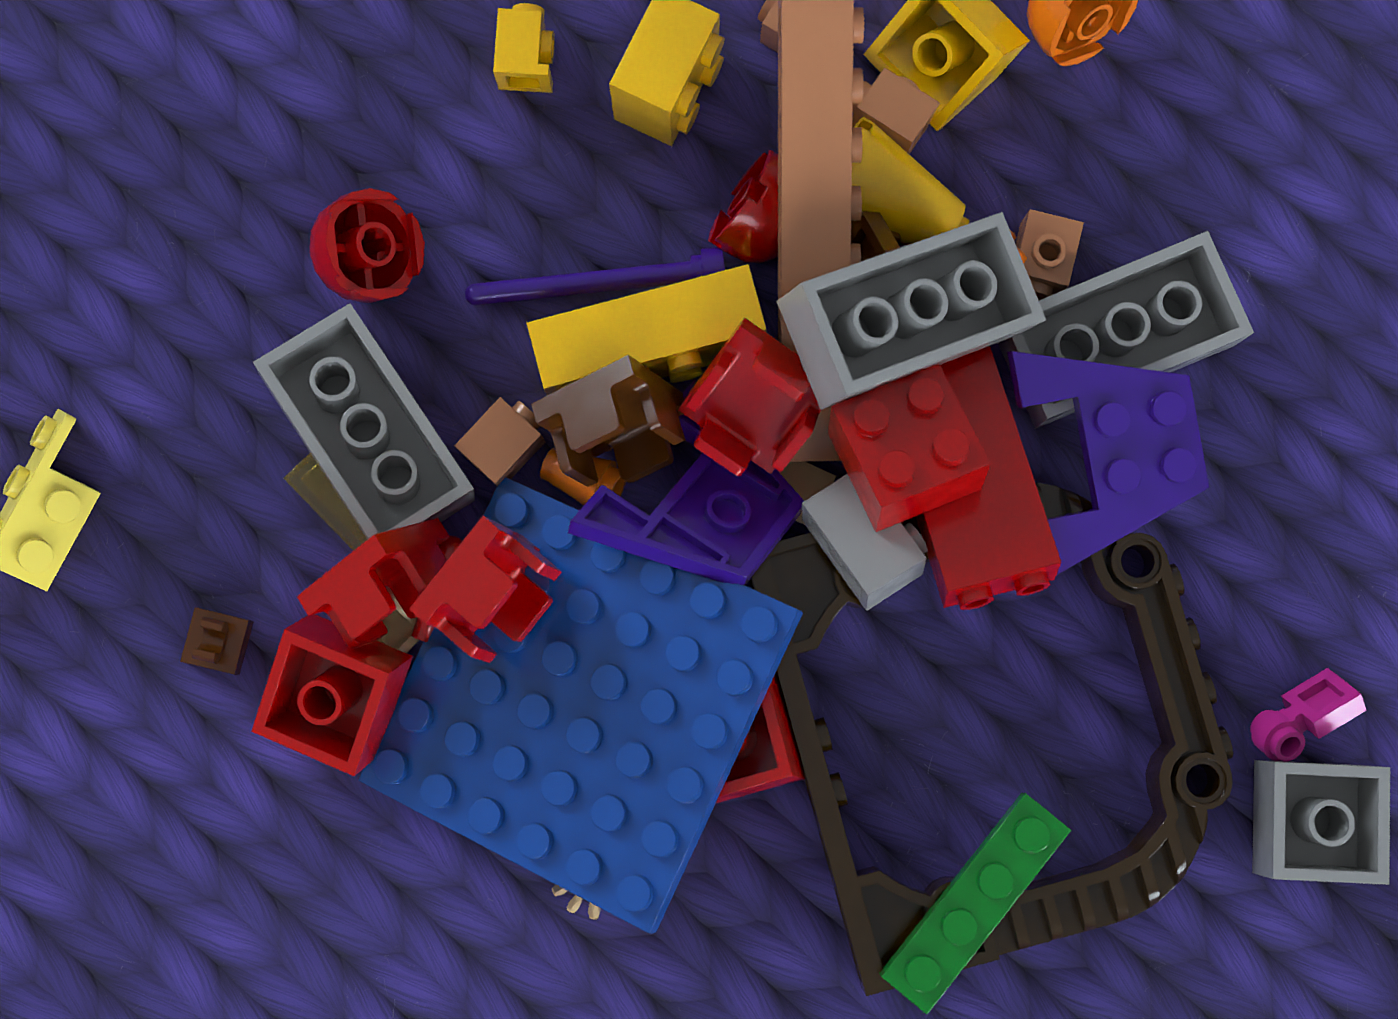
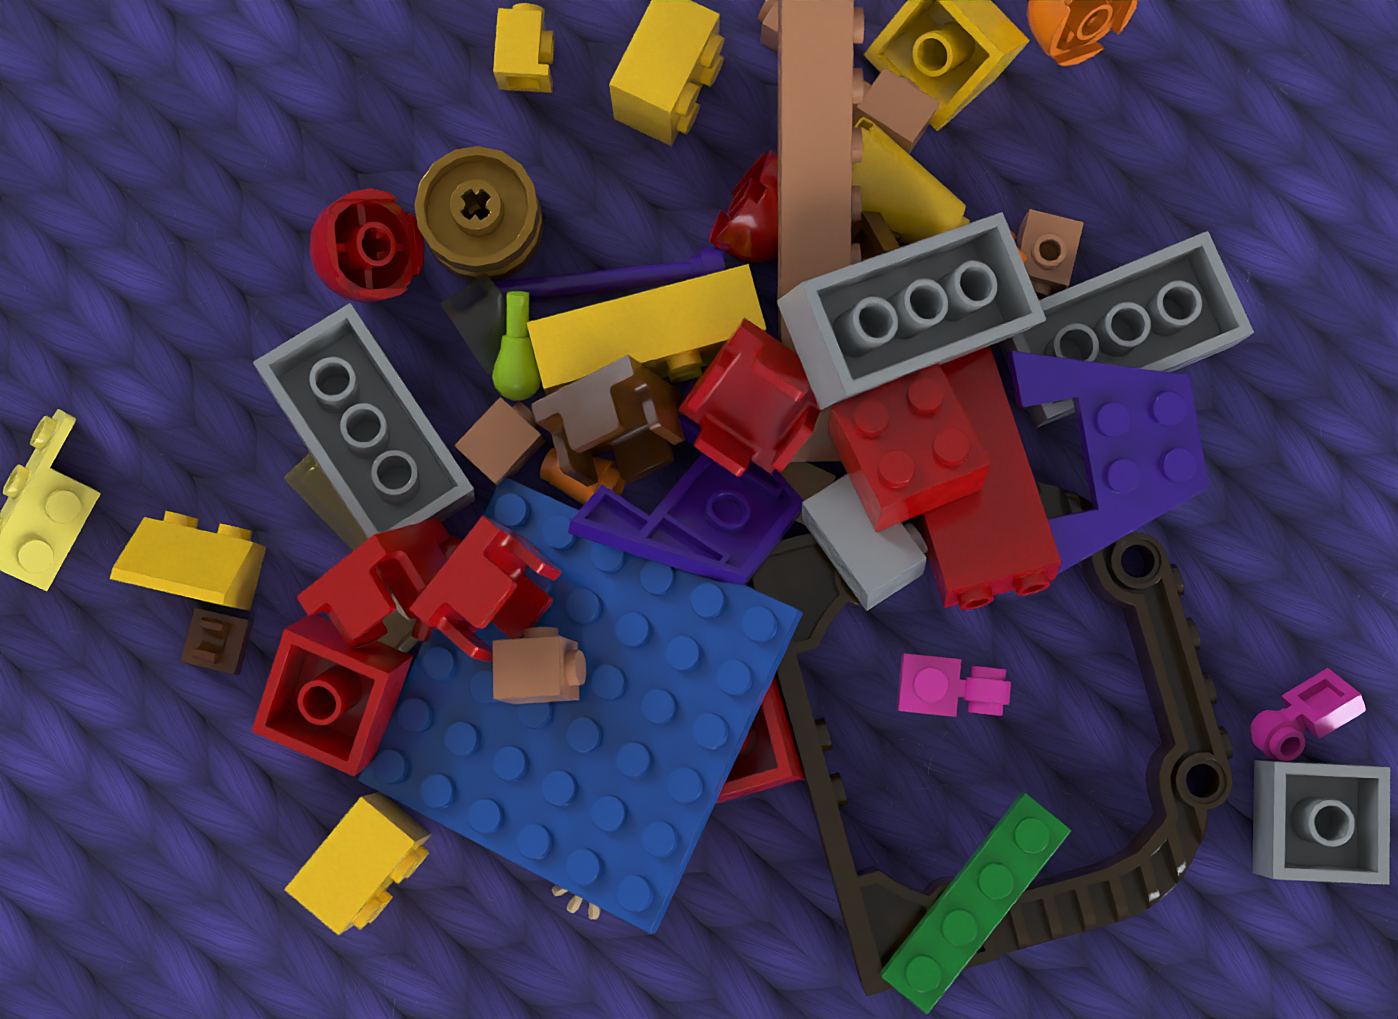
none -> yellow slope [110,511,267,611]
none -> yellow brick [284,792,431,936]
none -> pearl gold wheel [414,146,544,283]
none -> clear smoke brick [440,274,507,374]
none -> lime piece [492,291,541,401]
none -> nougat brick [492,627,586,704]
none -> dark pink plate [897,653,1011,717]

